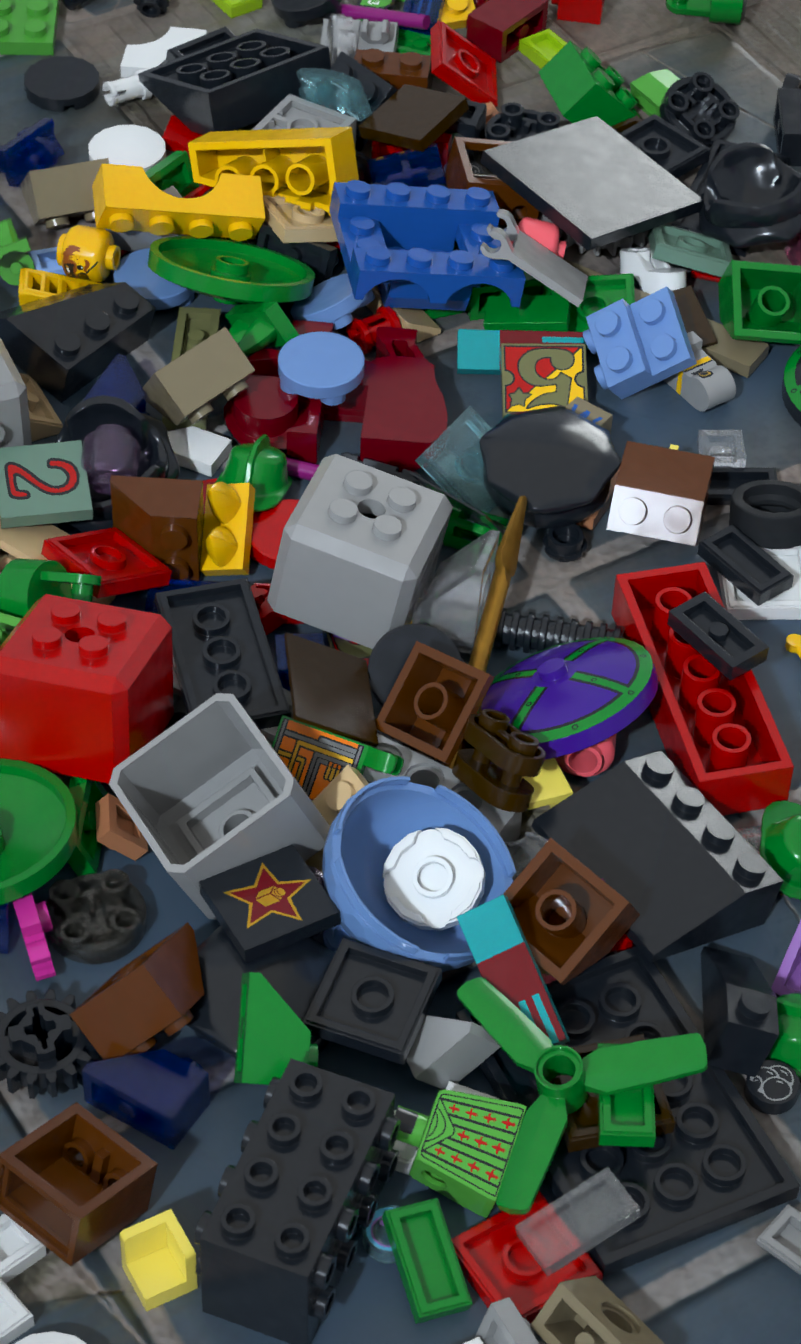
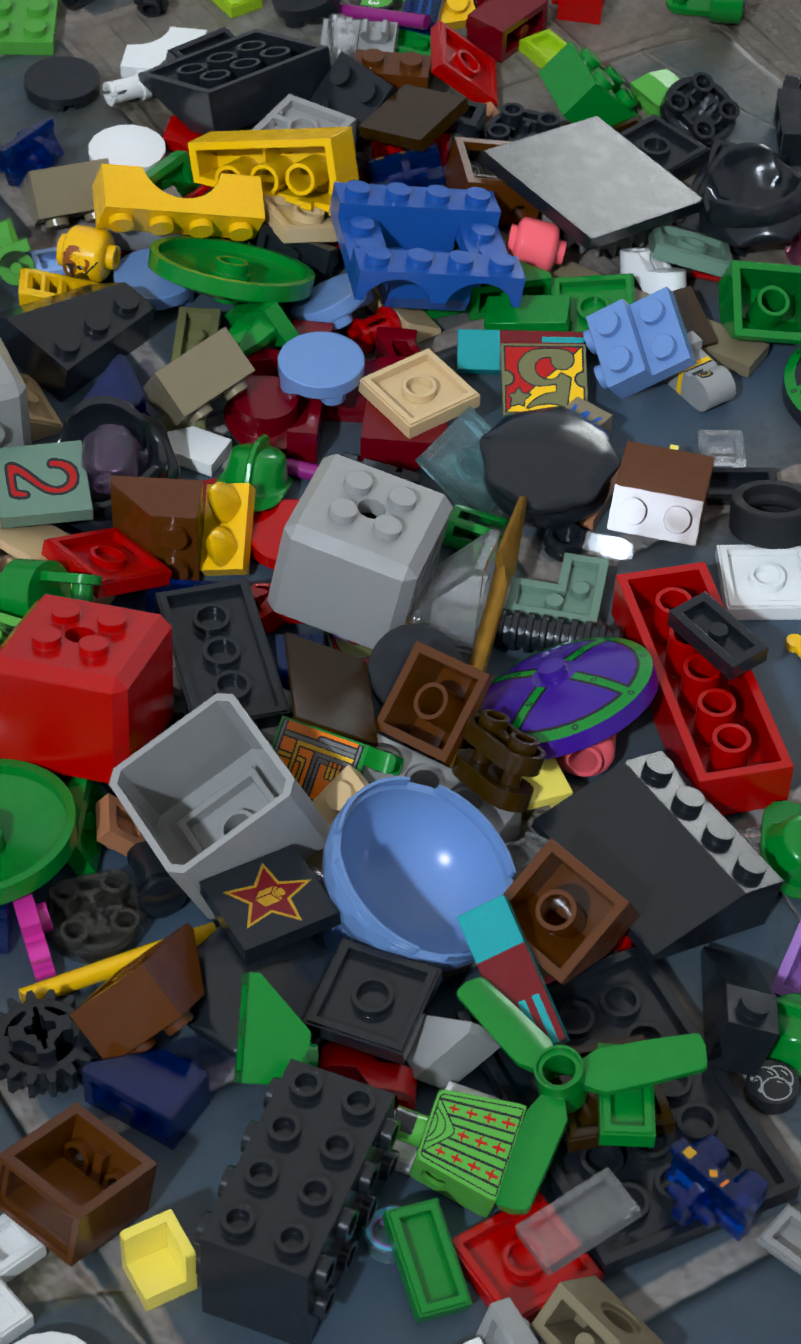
clear light blue slope [296,68,373,122] -> none
white tile [383,828,486,931] -> none
black piece [410,472,505,535] -> none
light grey flag [480,209,588,307] -> none
black tile [697,524,794,606] -> none
none -> yellow bar [18,921,217,1003]
none -> black pin [126,841,187,919]
none -> red piece [318,1042,419,1110]
none -> tan tile [358,348,480,439]
none -> sand green plate [505,552,610,627]
none -> clear plate [582,531,636,567]
none -> clear blue hips [665,1134,768,1242]

